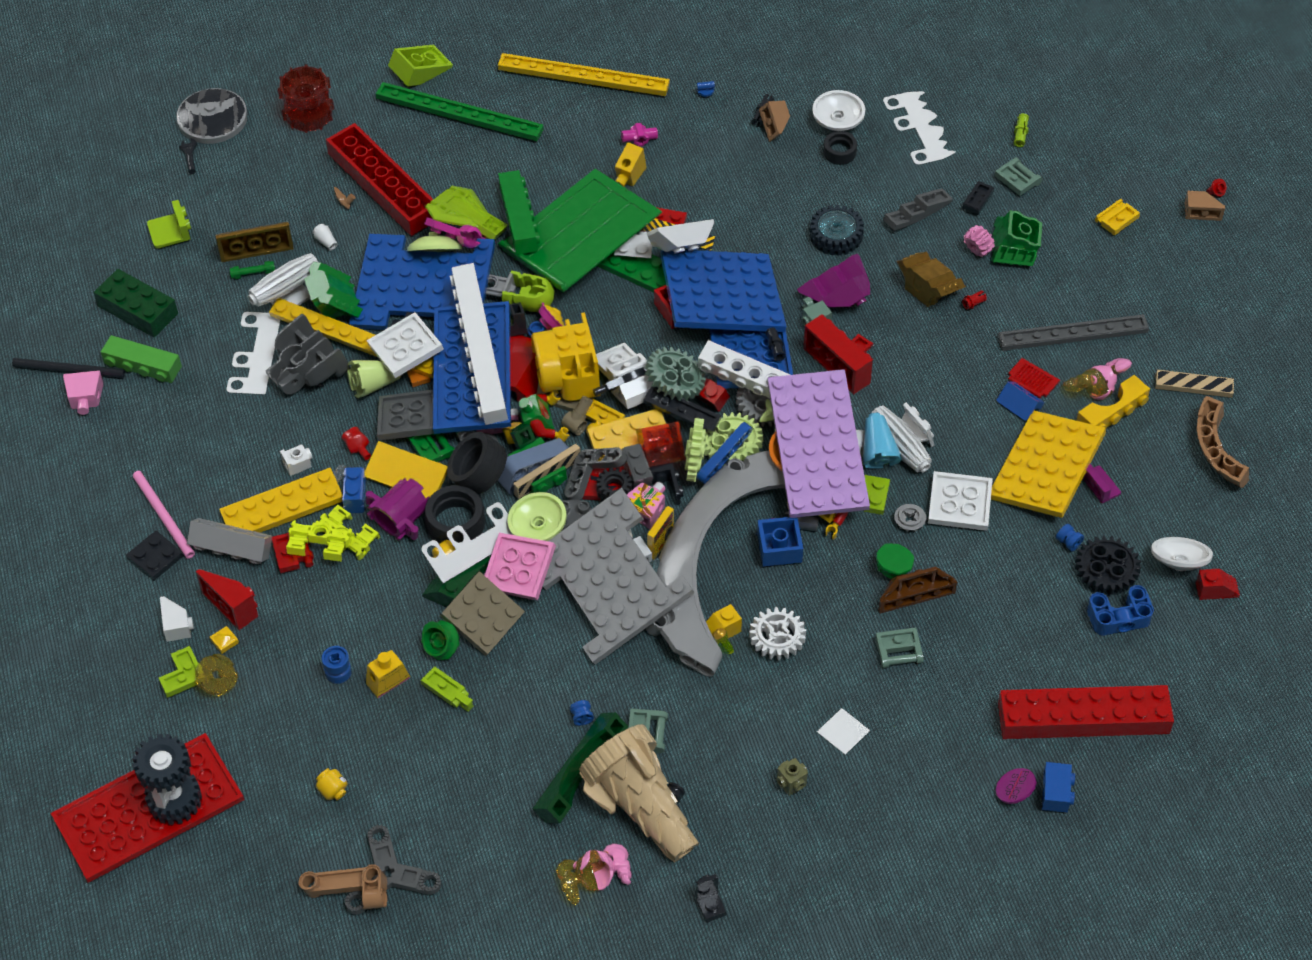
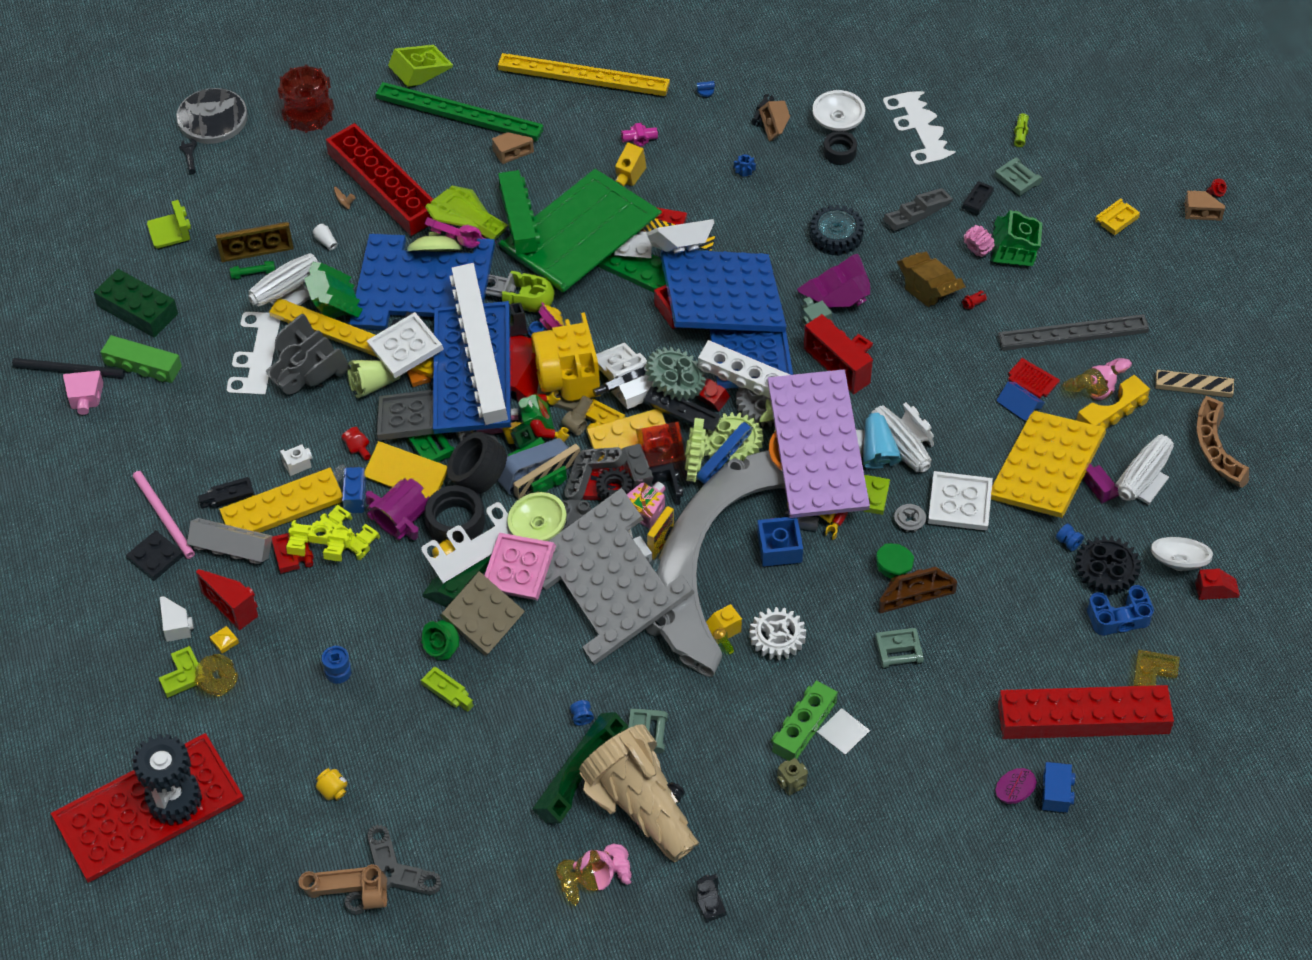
yellow torso [366,650,410,698] -> none
black pin [765,328,786,362] -> none
none -> black hinge [198,477,255,508]
none -> medium nougat slope [492,133,534,164]
none -> blue gear [734,154,756,177]
none -> bright green brick [771,680,838,761]
none -> white plate [1115,434,1174,505]
none -> clear yellow plate [1133,649,1180,686]

